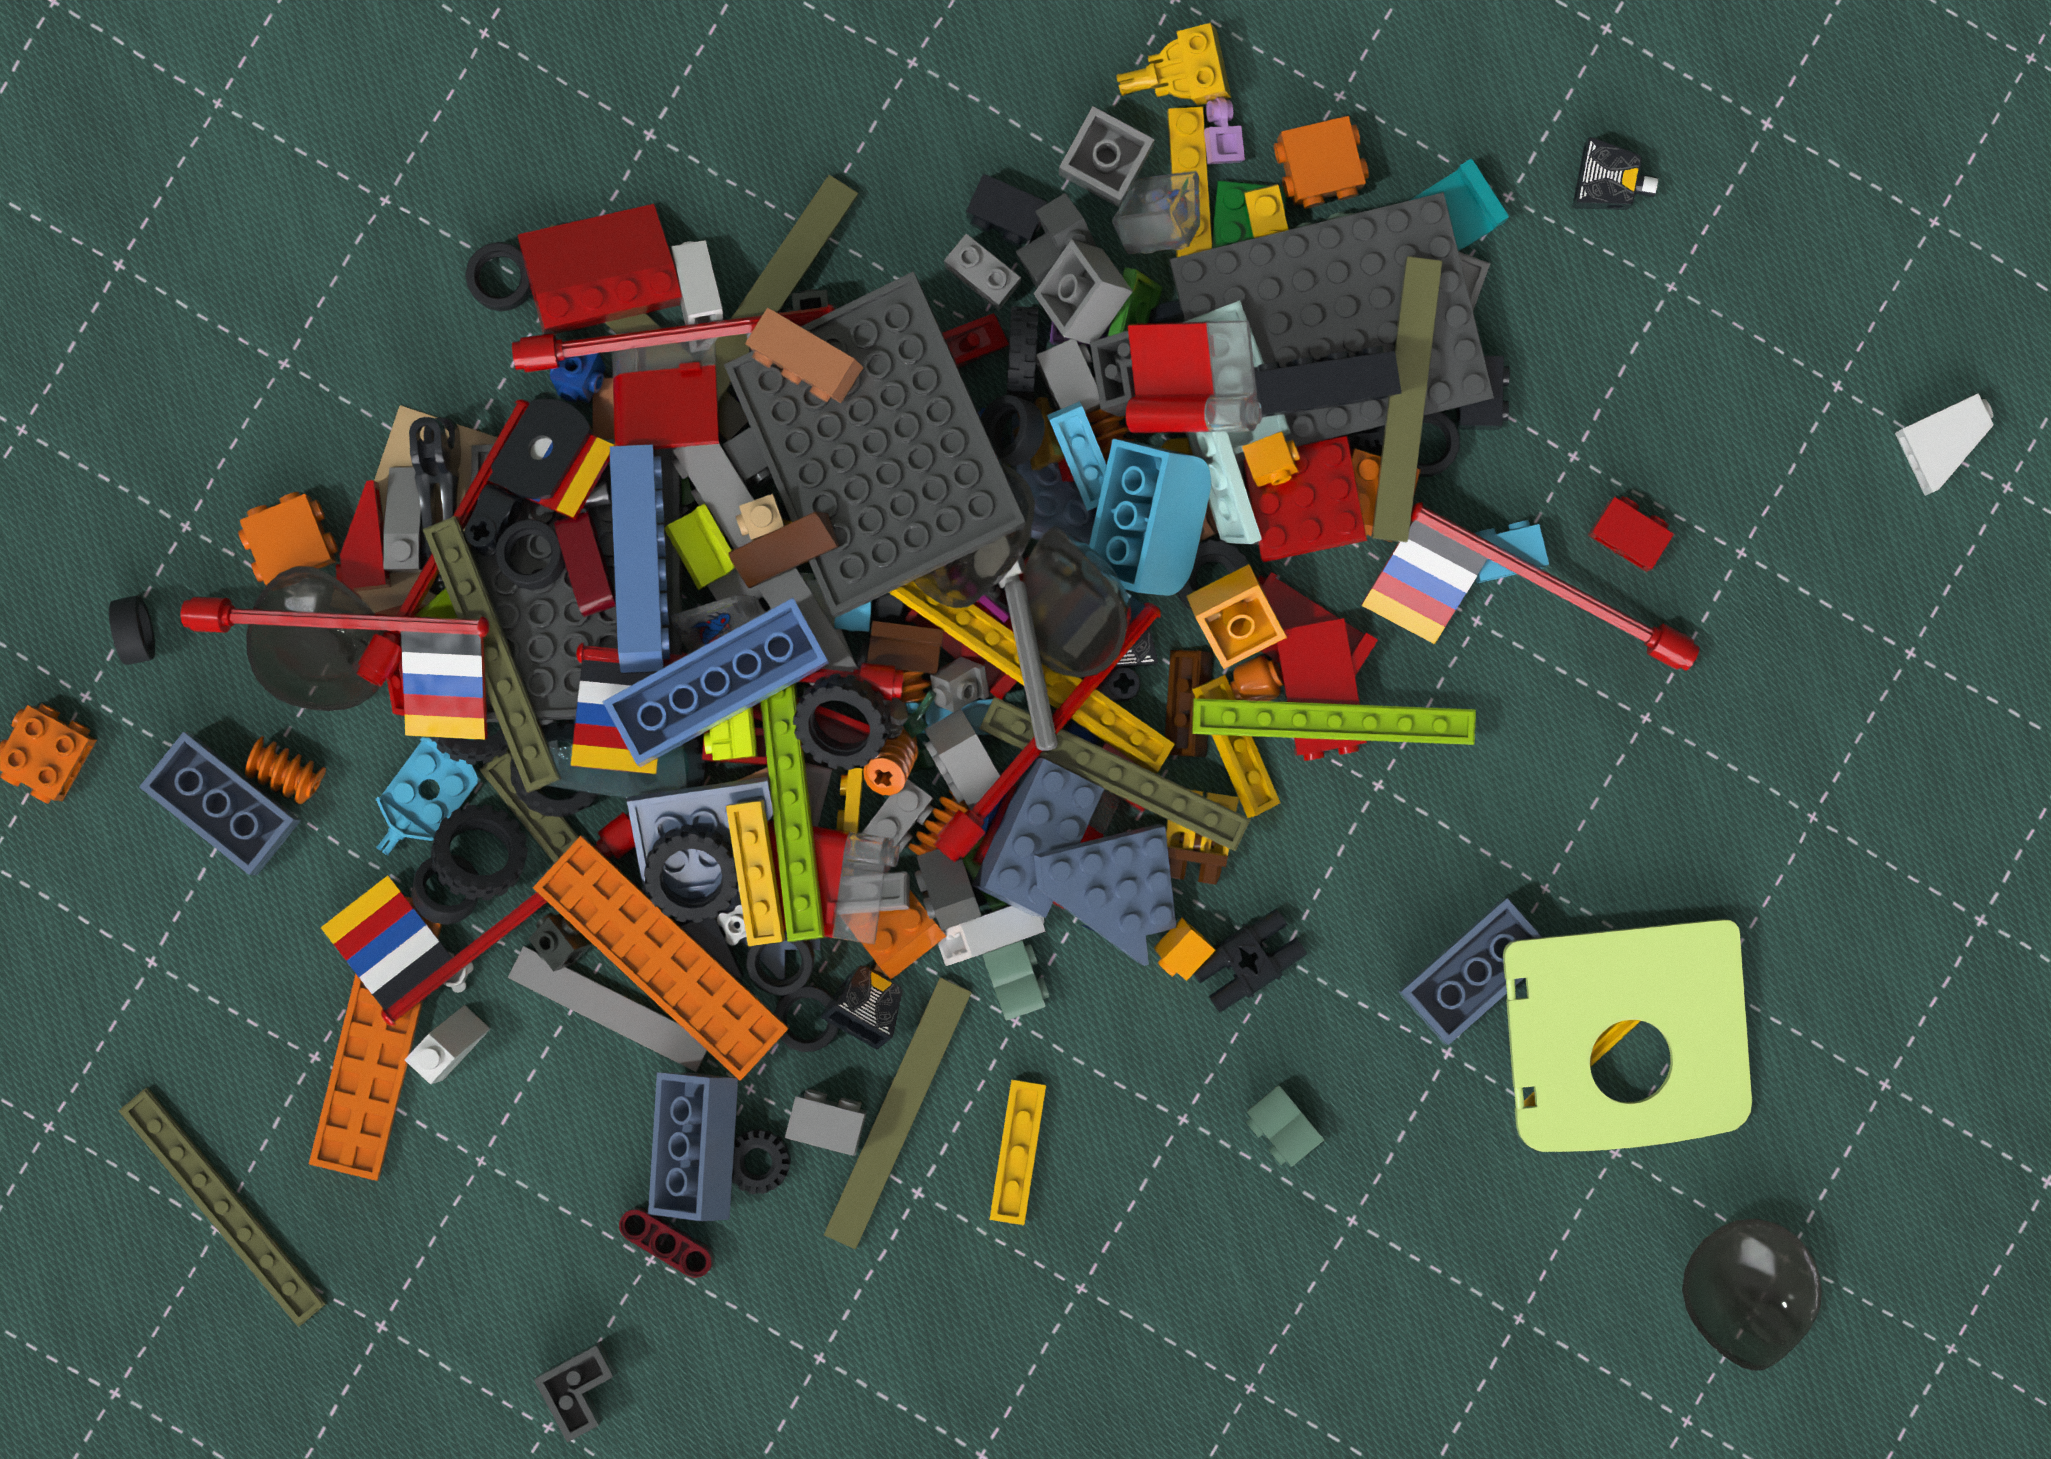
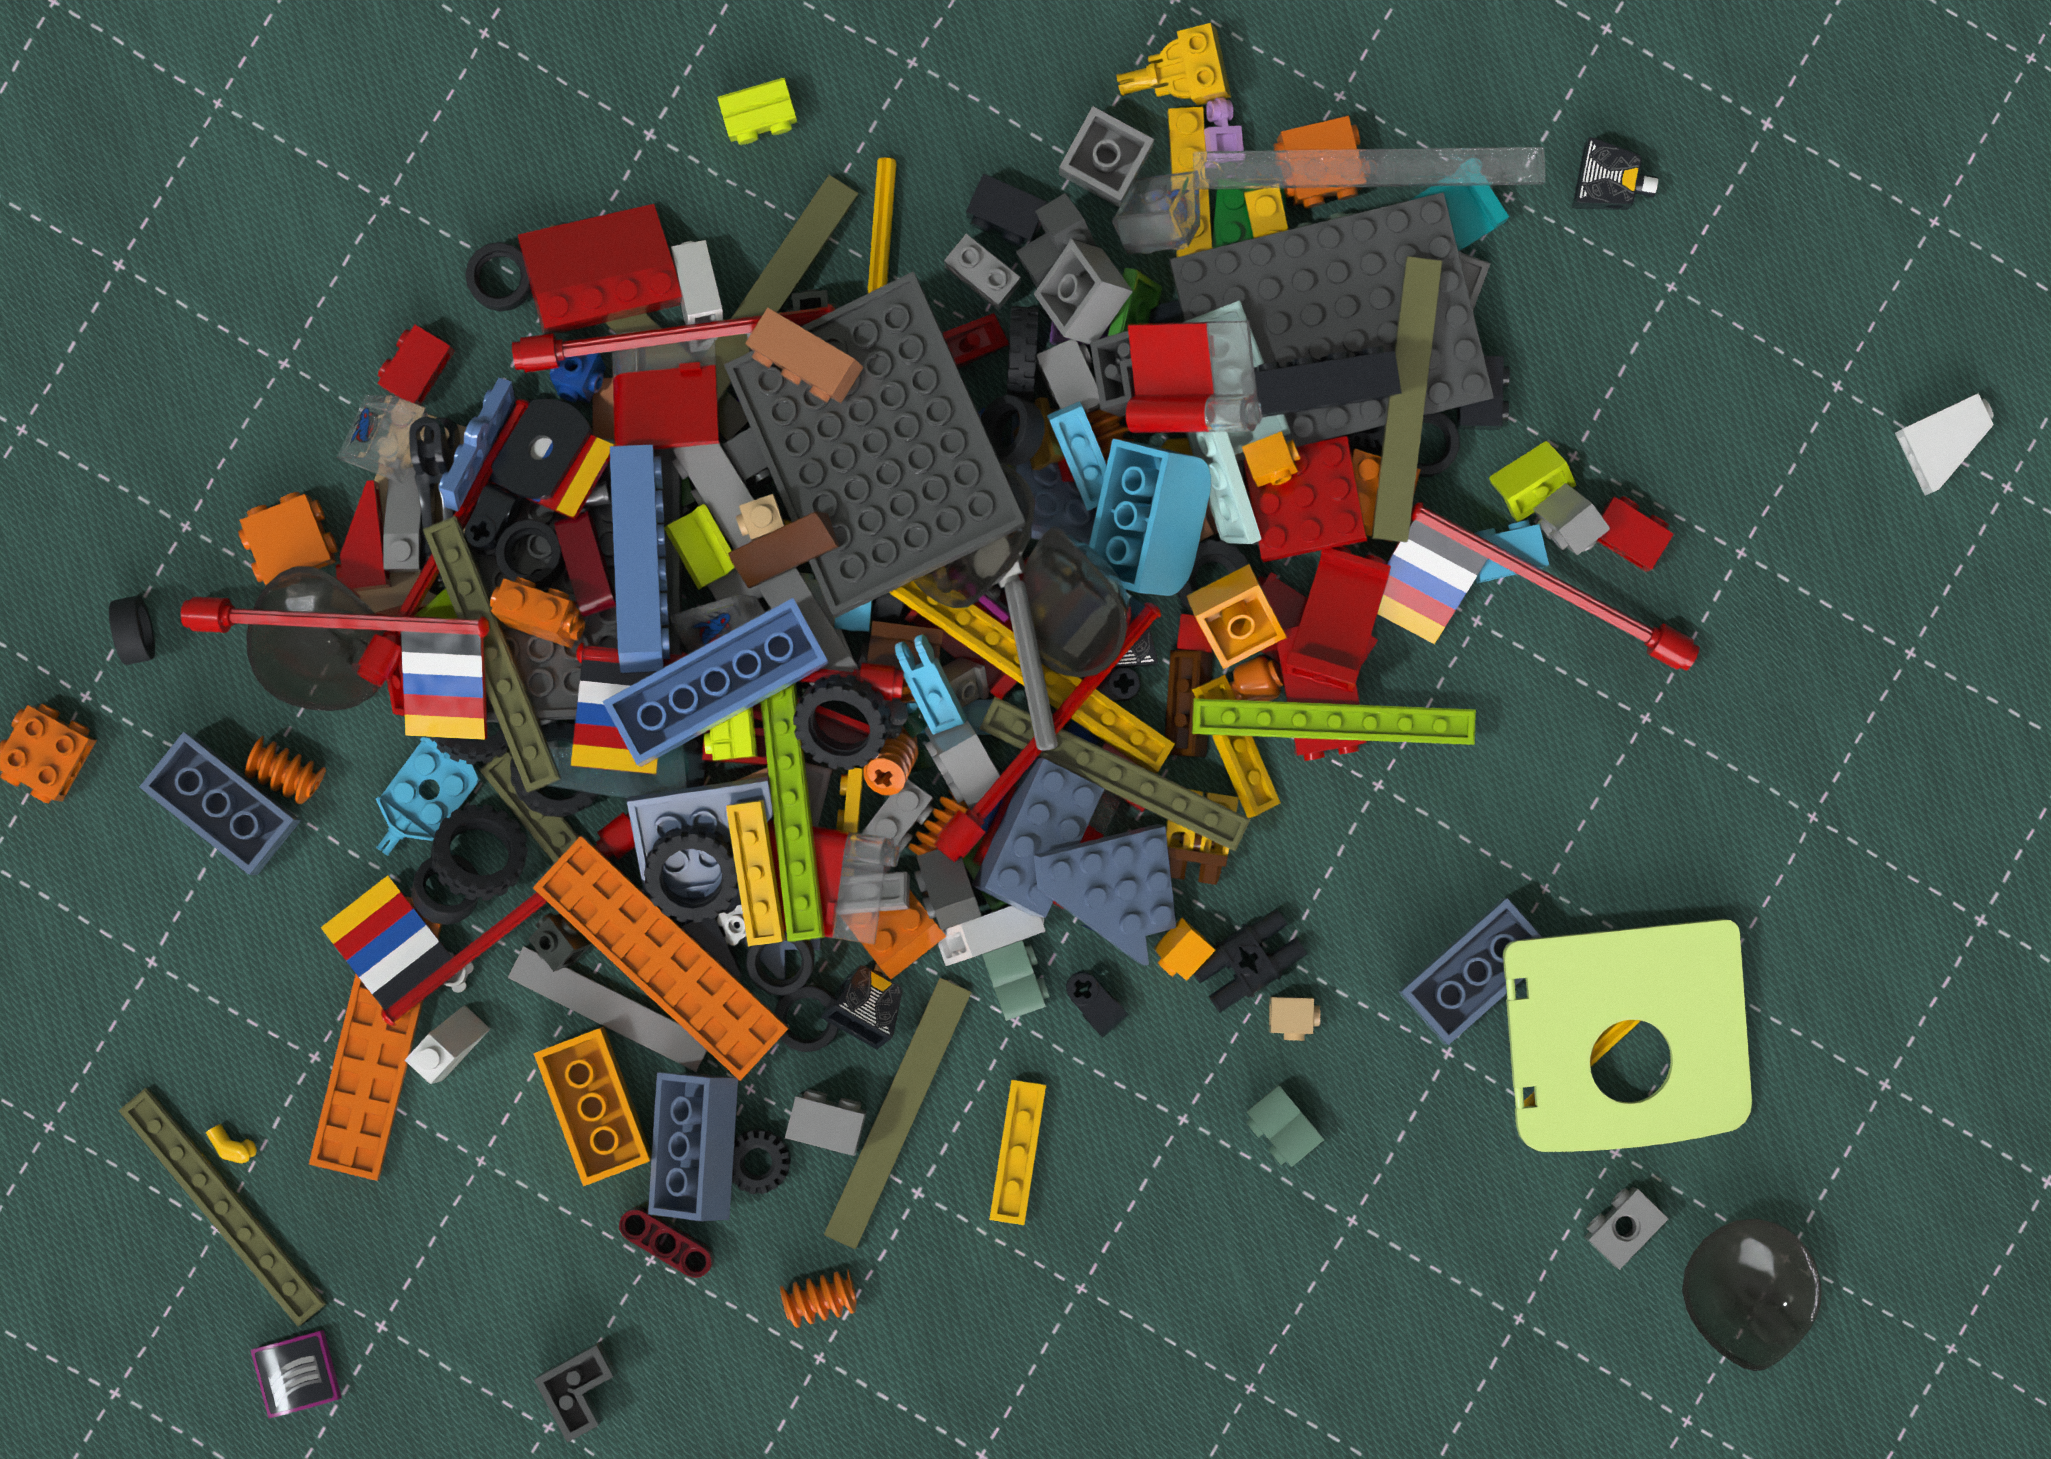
none -> yellow arm [206,1124,257,1164]
none -> slope [250,1330,342,1418]
none -> clear slope [337,395,428,483]
none -> red brick [377,324,455,410]
none -> medium blue hinge [439,378,516,511]
none -> orange brick [490,577,585,648]
none -> light orange brick [533,1027,652,1187]
none -> neon yellow brick [717,78,798,145]
none -> orange piece [780,1269,857,1328]
none -> yellow axle [867,157,896,294]
none -> medium azure hinge [895,634,967,735]
none -> black piece [1066,971,1129,1038]
none -> red tile [1176,614,1212,653]
none -> clear plate [1193,147,1545,189]
none -> tan brick [1269,997,1320,1041]
none -> red panel [1285,546,1391,693]
none -> neon yellow panel [1489,441,1577,522]
none -> light grey brick [1533,483,1610,555]
none -> light grey brick [1584,1187,1668,1270]

